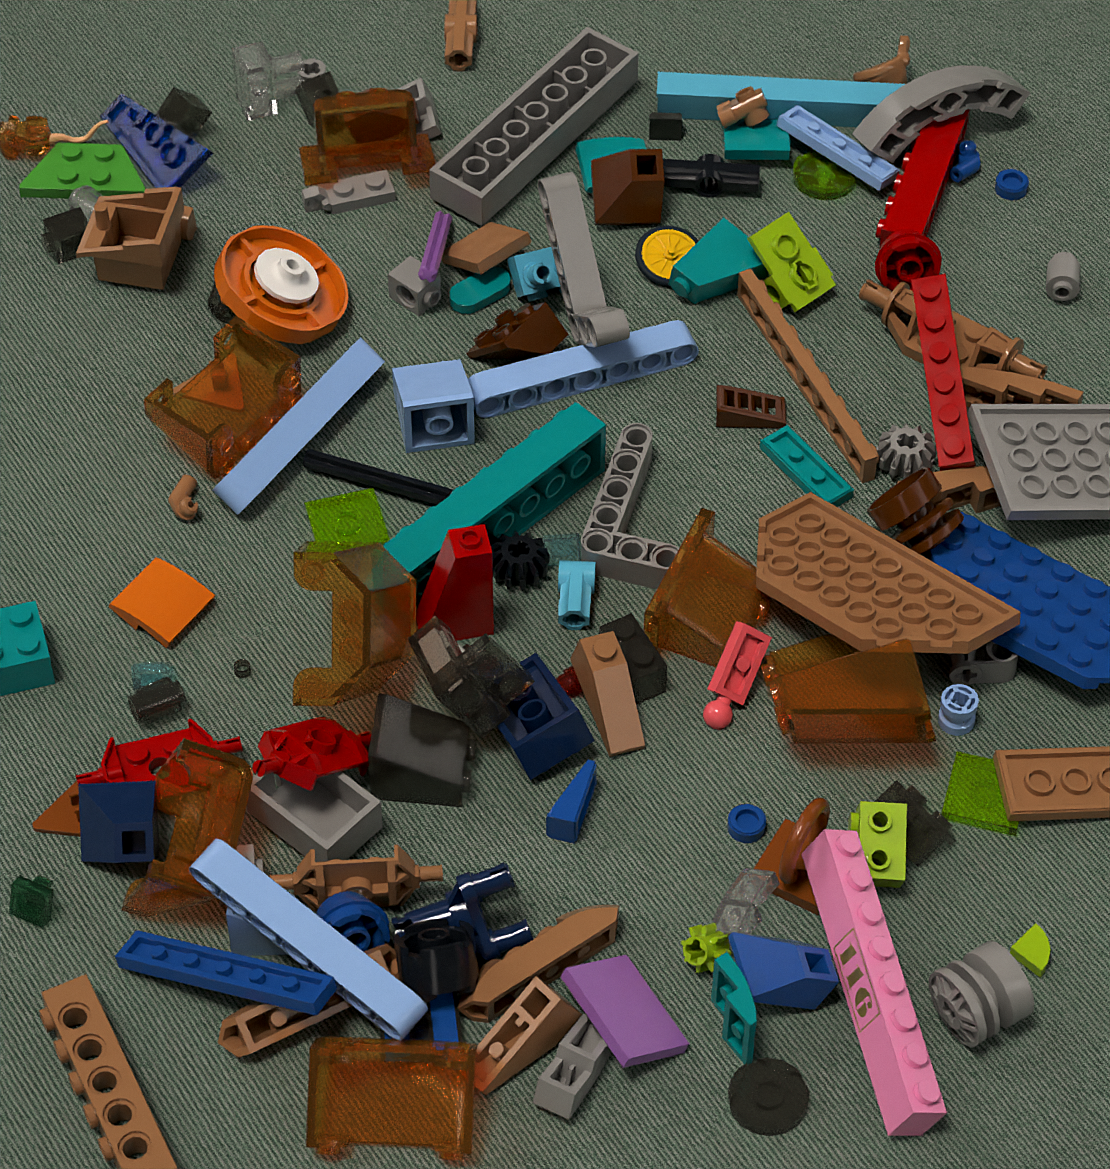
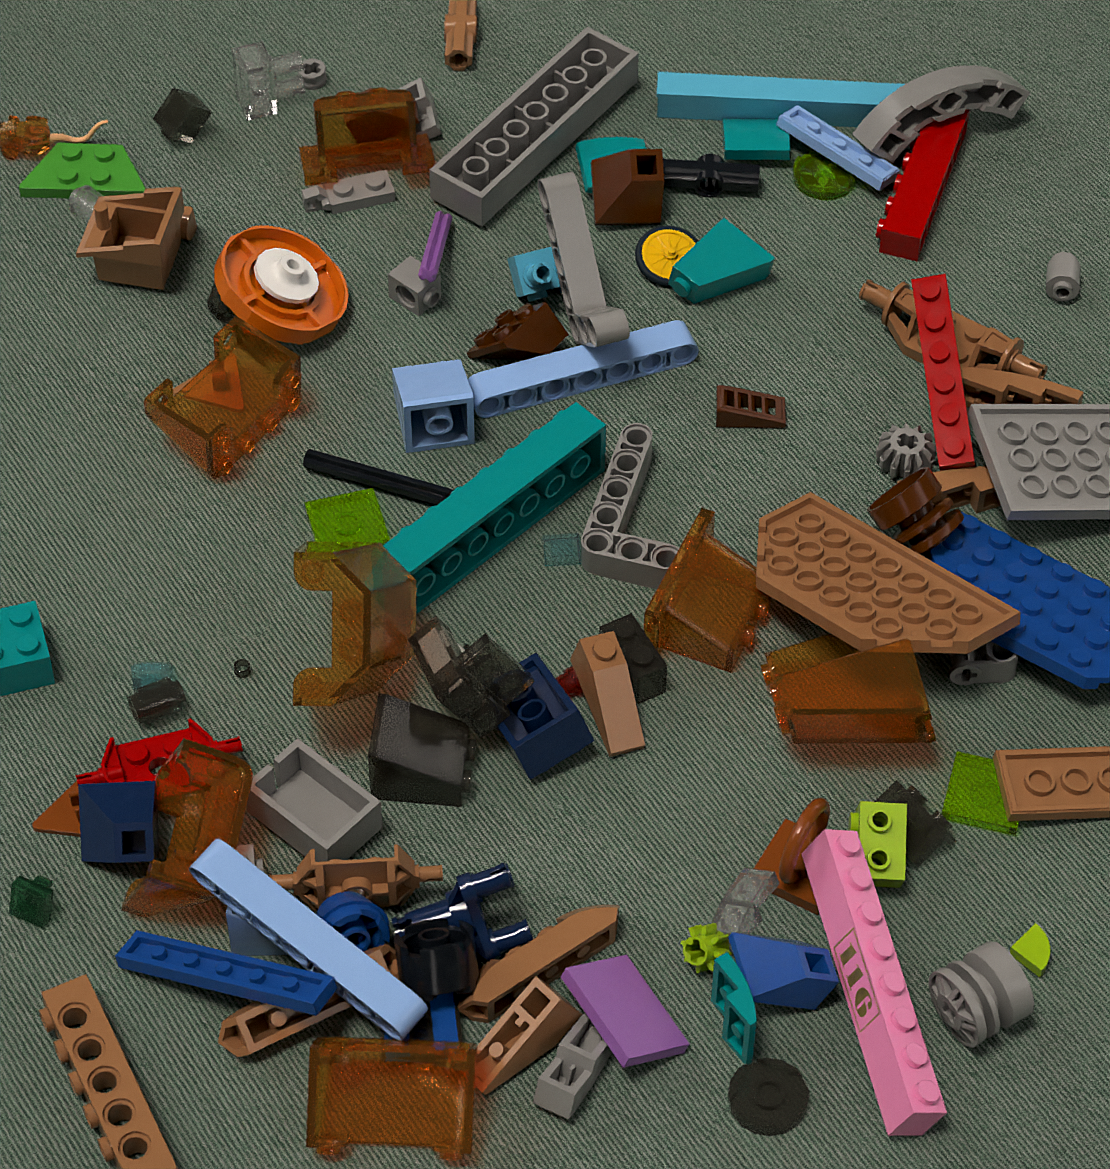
clear smoke brick [40,207,88,264] -> none
clear blue wing [100,93,213,188] -> none
orange slope [108,557,215,648] -> none
medium nougat arm [168,475,199,520] -> none
light blue beam [212,337,385,515] -> none
red plate [252,717,375,791] -> none
clear smoke brick [295,71,343,126] -> none
red slope [415,524,494,643] -> none
medium nougat tile [442,222,531,274] -> none
teal tile [449,267,510,314] -> none
black gear [491,530,550,592] -> none
blue slope [546,760,597,844] -> none
medium azure piece [558,560,596,630] -> none
pearl dark grey slope [649,112,682,141] -> none
coral plate [703,621,772,729] -> none
medium nougat plate [716,86,769,128] -> none
blue tile [727,804,766,843] -> none
medium nougat plate [737,269,879,484] -> none
lime piece [747,212,836,313] -> none
teal tile [760,425,854,507] -> none
medium nougat hat [853,35,910,84] -> none
red cone [875,229,942,291] -> none
light blue wheel [938,684,979,736] -> none
blue arm [949,141,981,182] -> none
blue tile [995,169,1029,200] -> none

